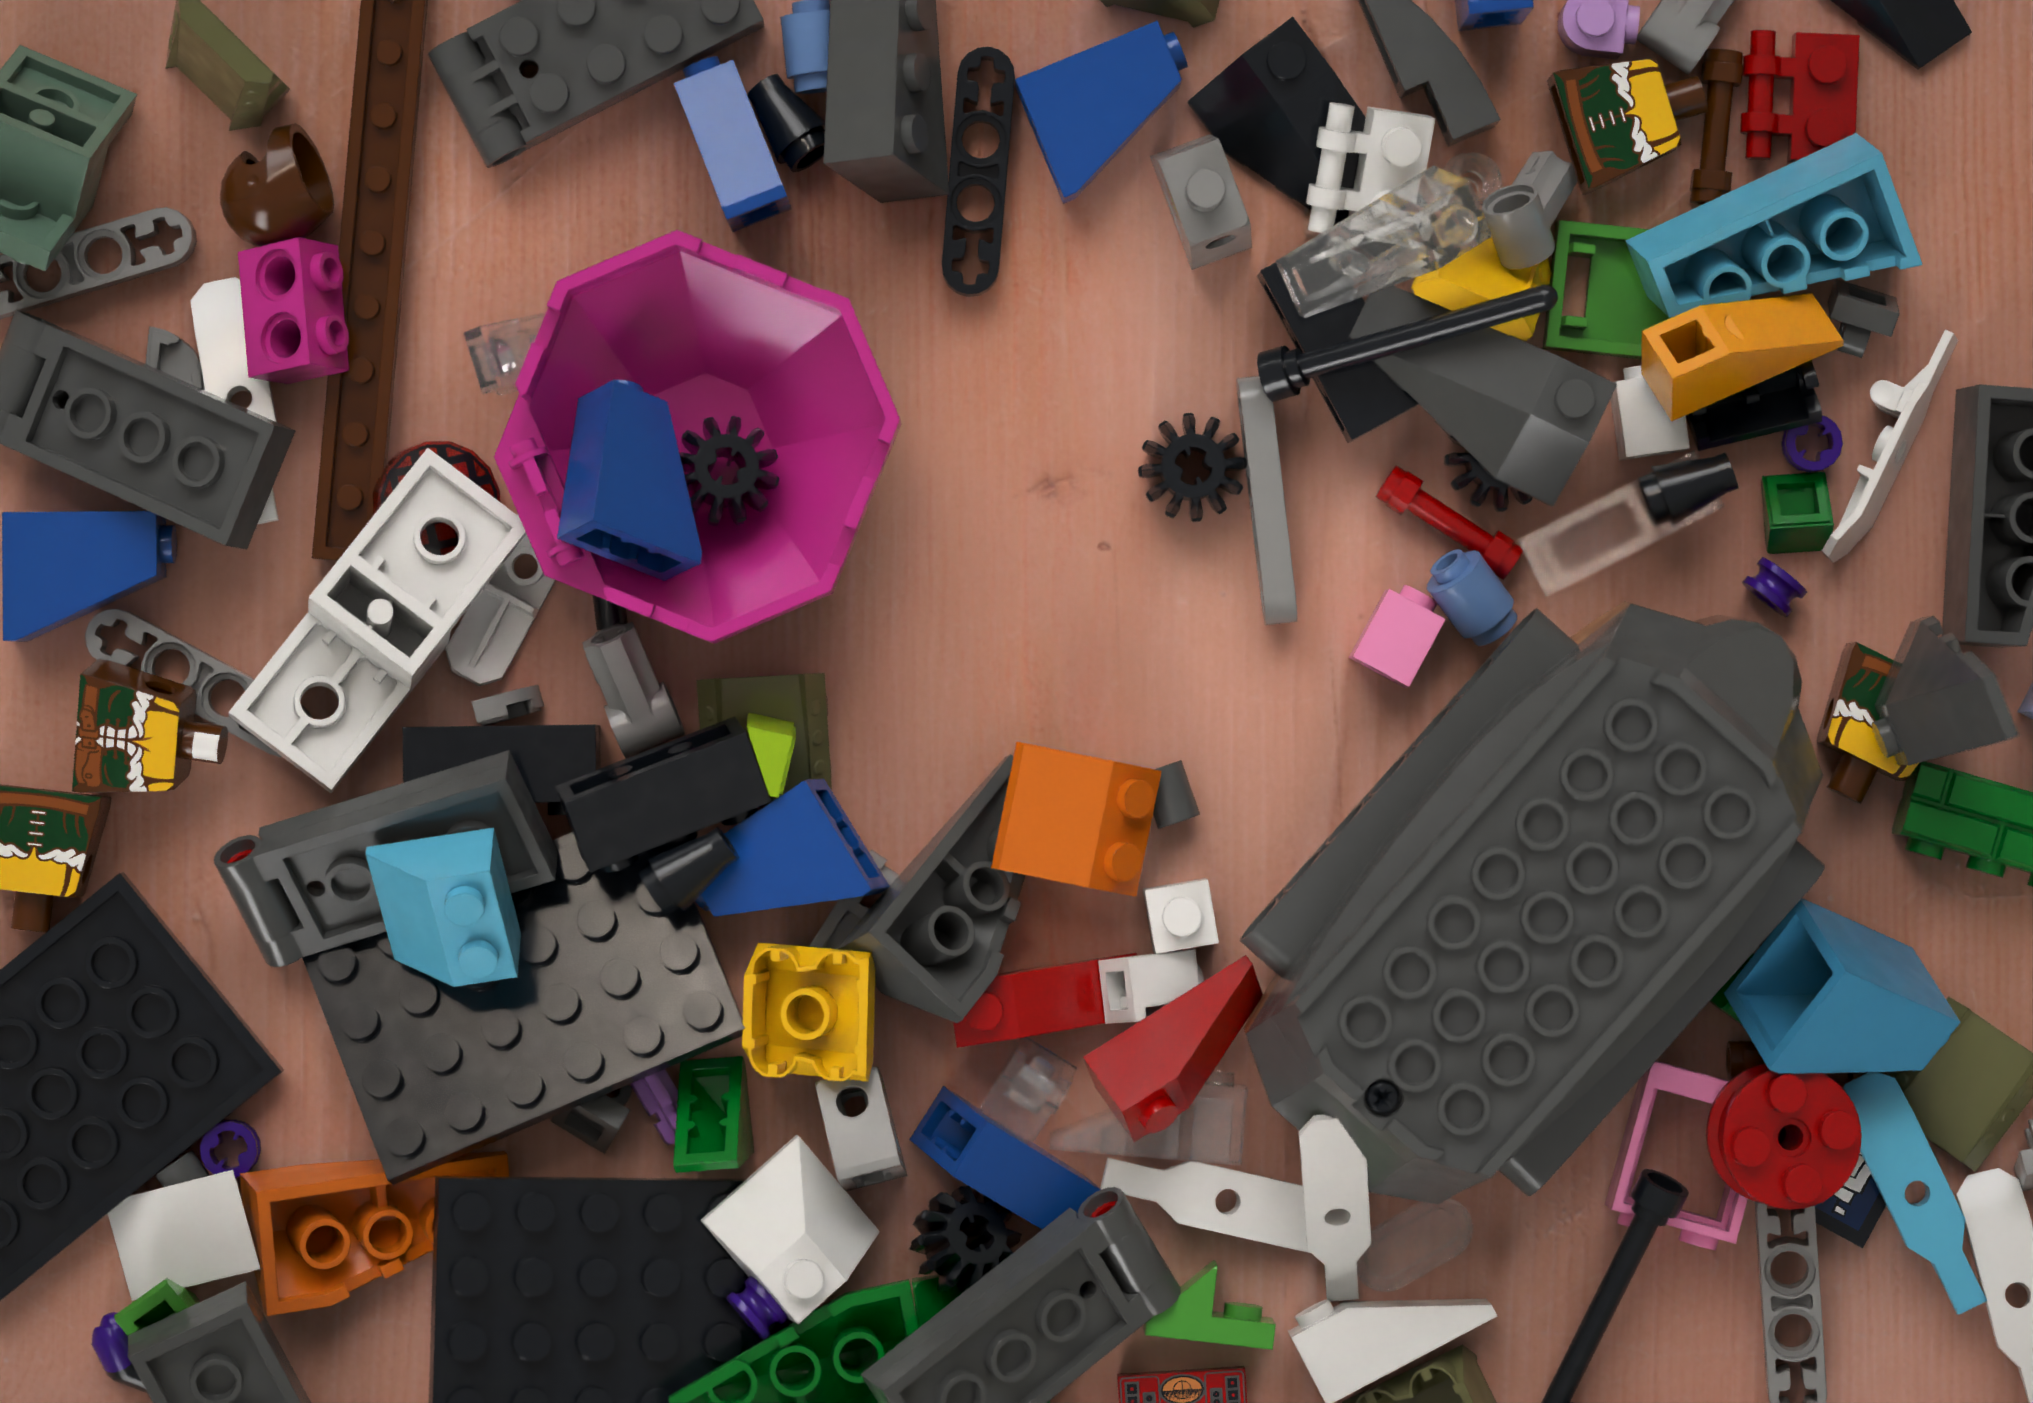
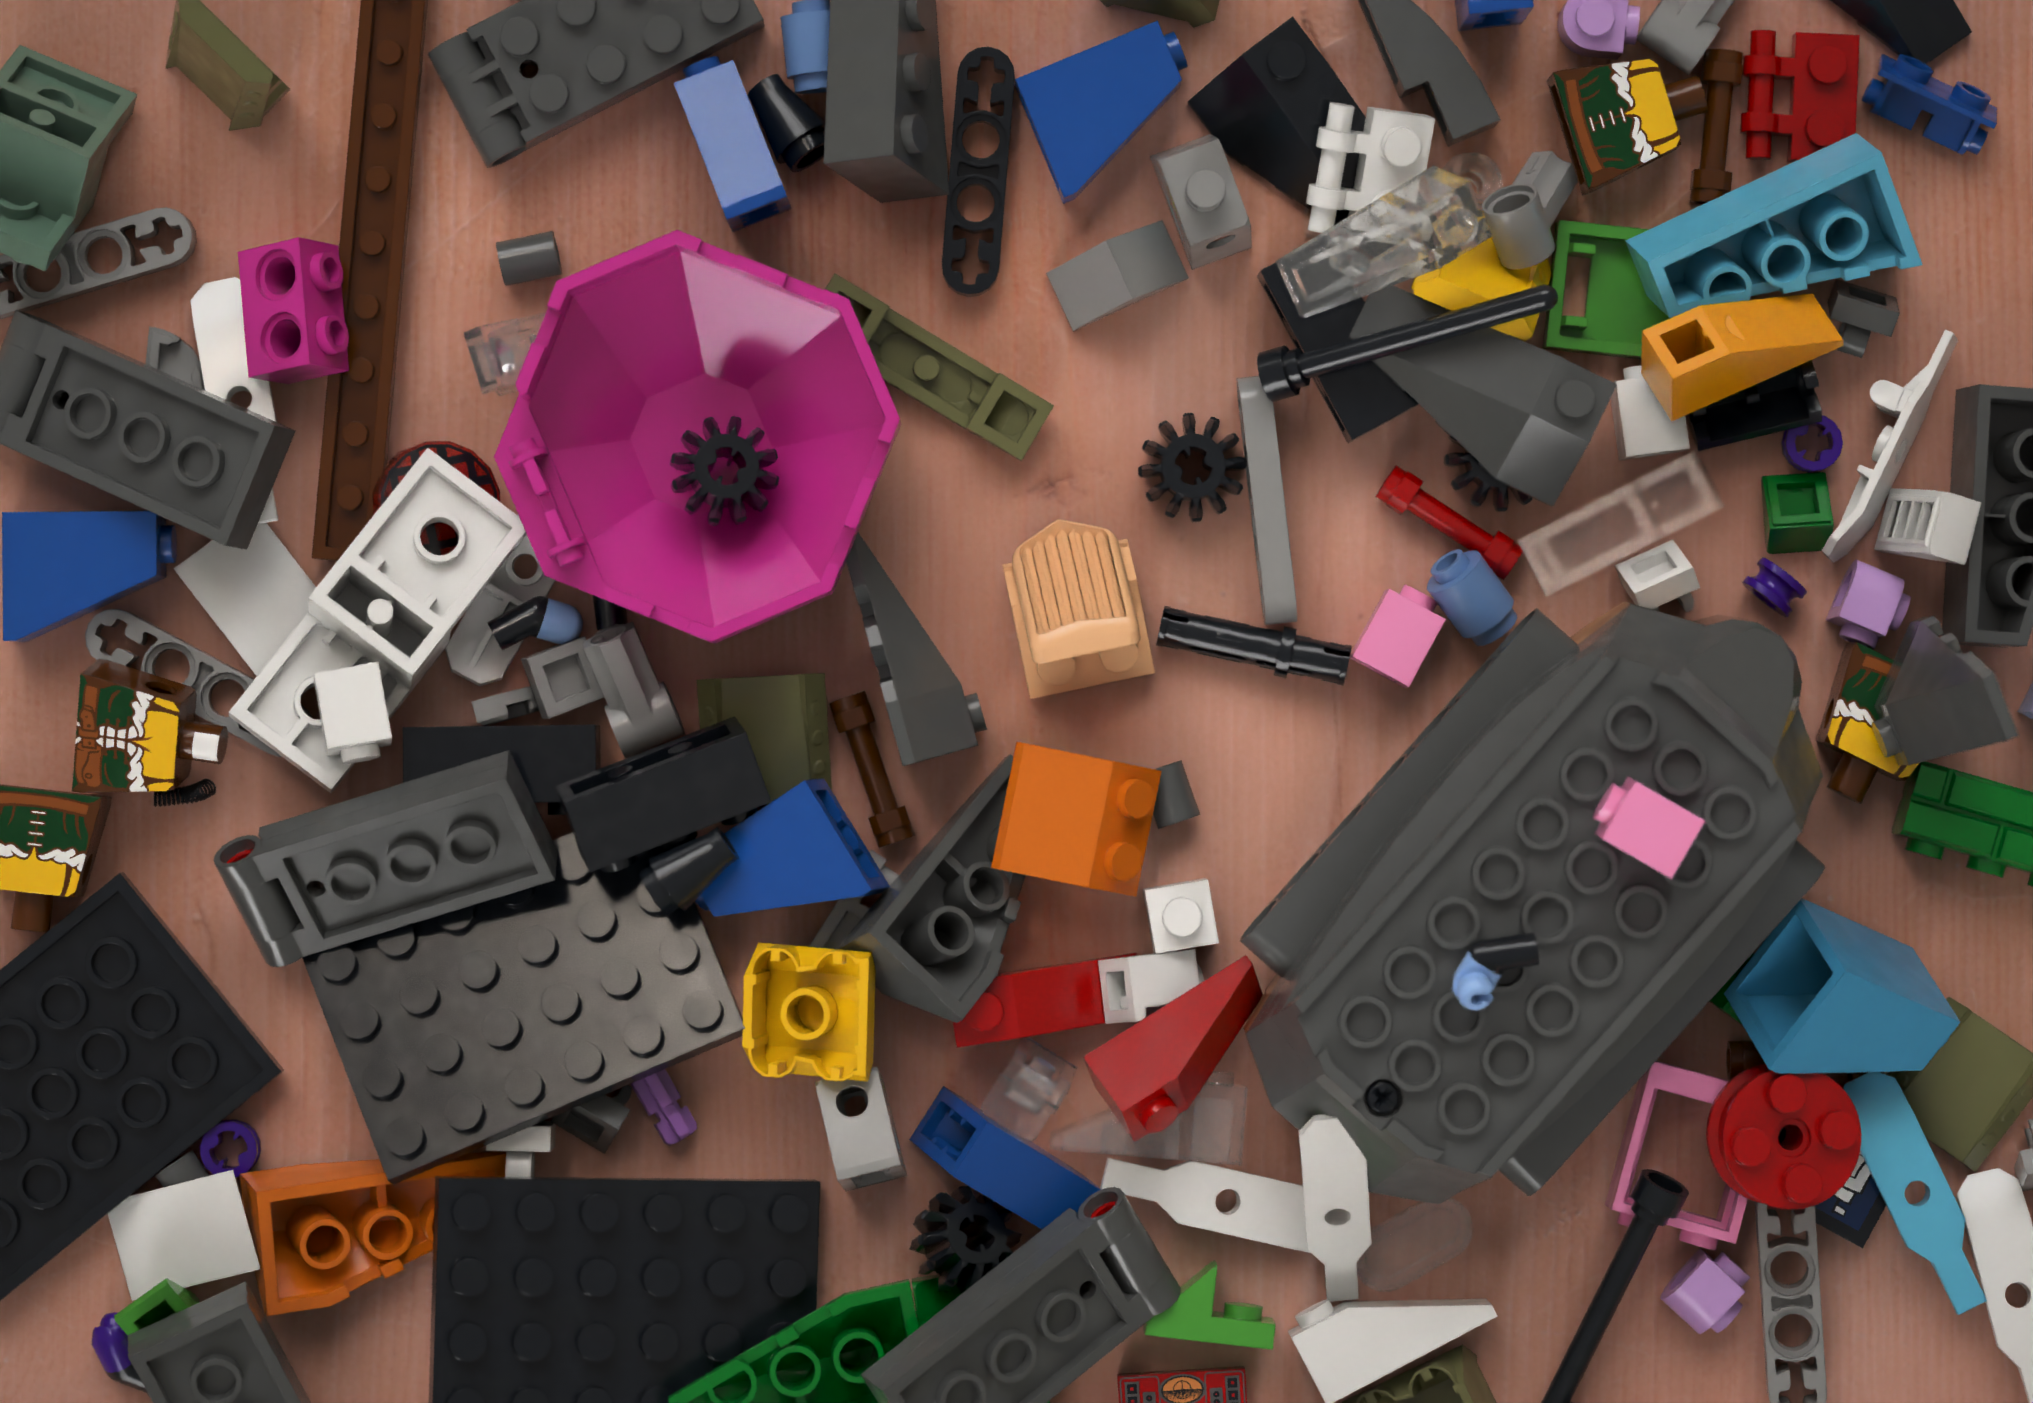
reddish brown helmet [220,123,334,247] -> none
medium azure slope [366,827,521,987] -> none
blue slope [557,379,702,581] -> none
green slope [673,1056,754,1173] -> none
white slope [700,1135,880,1324] -> none
dark purple bush [726,1276,788,1340] -> none
lime slope [747,713,796,798] -> none
black cone [1638,453,1739,526] -> none
none -> black leg [154,779,216,807]
none -> white sticker [174,523,316,676]
none -> white brick [314,662,392,764]
none -> white tile [486,1121,556,1177]
none -> arm [487,596,583,651]
none -> dark grey hinge [496,231,562,286]
none -> light grey plate [521,636,604,719]
none -> olive slope [825,274,1054,461]
none -> reddish brown bar [829,691,915,848]
none -> dark grey wedge [846,532,987,766]
none -> light nougat piece [1002,519,1155,699]
none -> light grey slope [1046,220,1189,331]
none -> black pin [1156,606,1352,686]
none -> arm [1452,932,1539,1010]
none -> bright pink brick [1593,777,1705,879]
none -> white tile [1615,539,1700,612]
none -> lavender plate [1660,1248,1750,1334]
none -> lavender plate [1826,559,1911,650]
none -> blue hinge [1861,54,1997,155]
none -> white slope [1874,488,1981,565]

